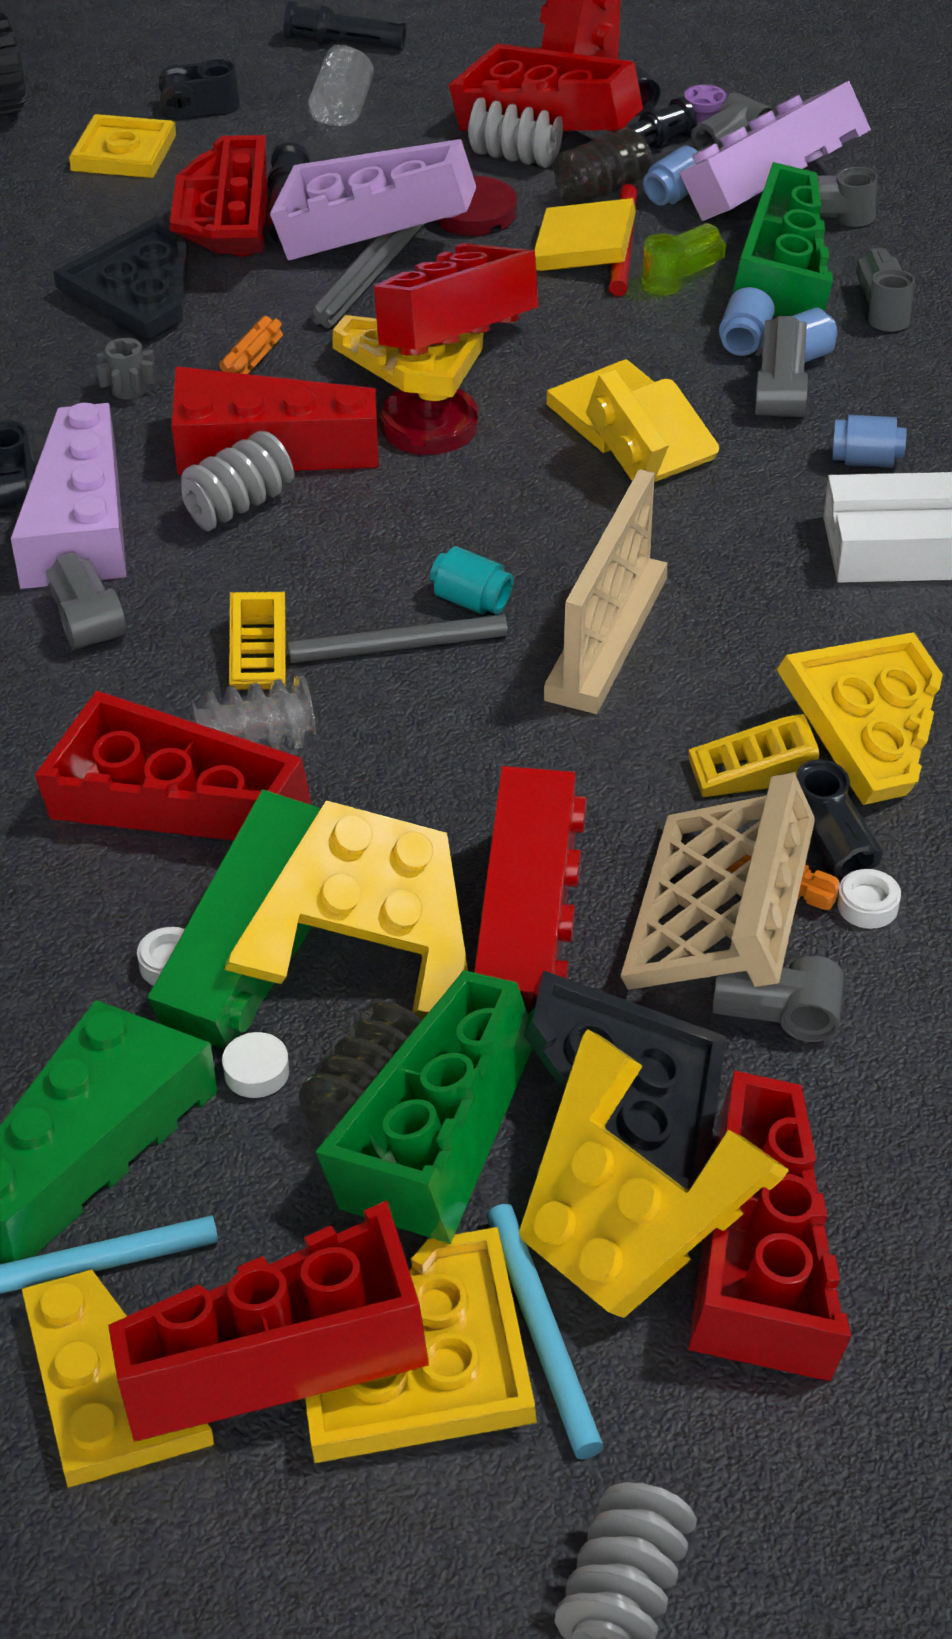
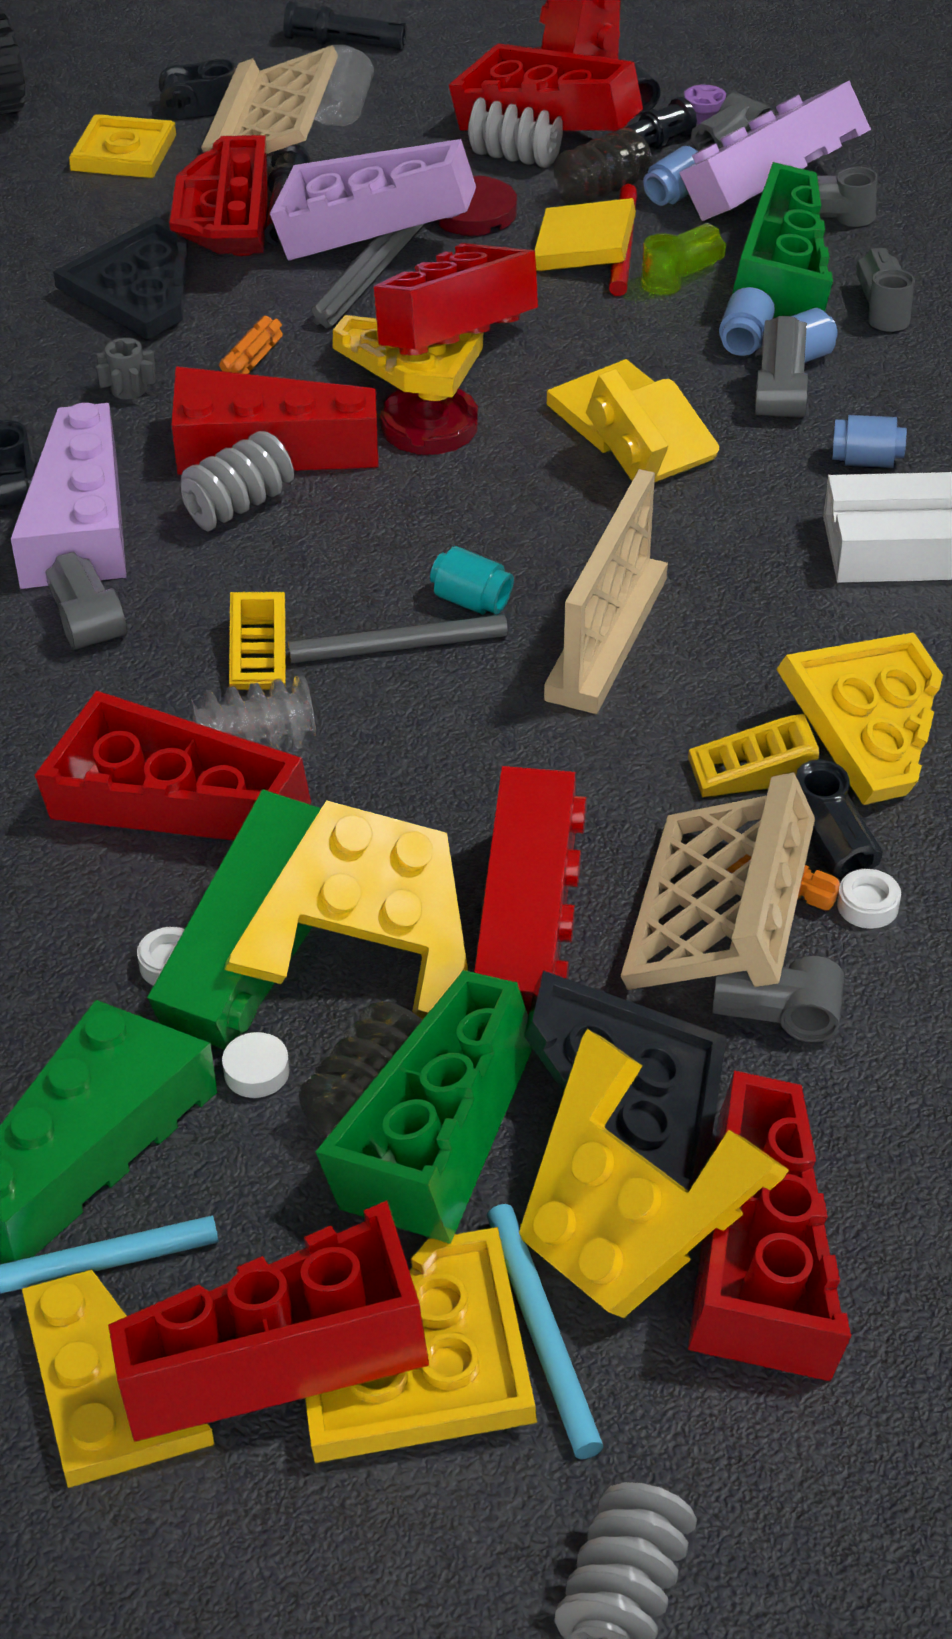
none -> tan fence [201,45,338,154]

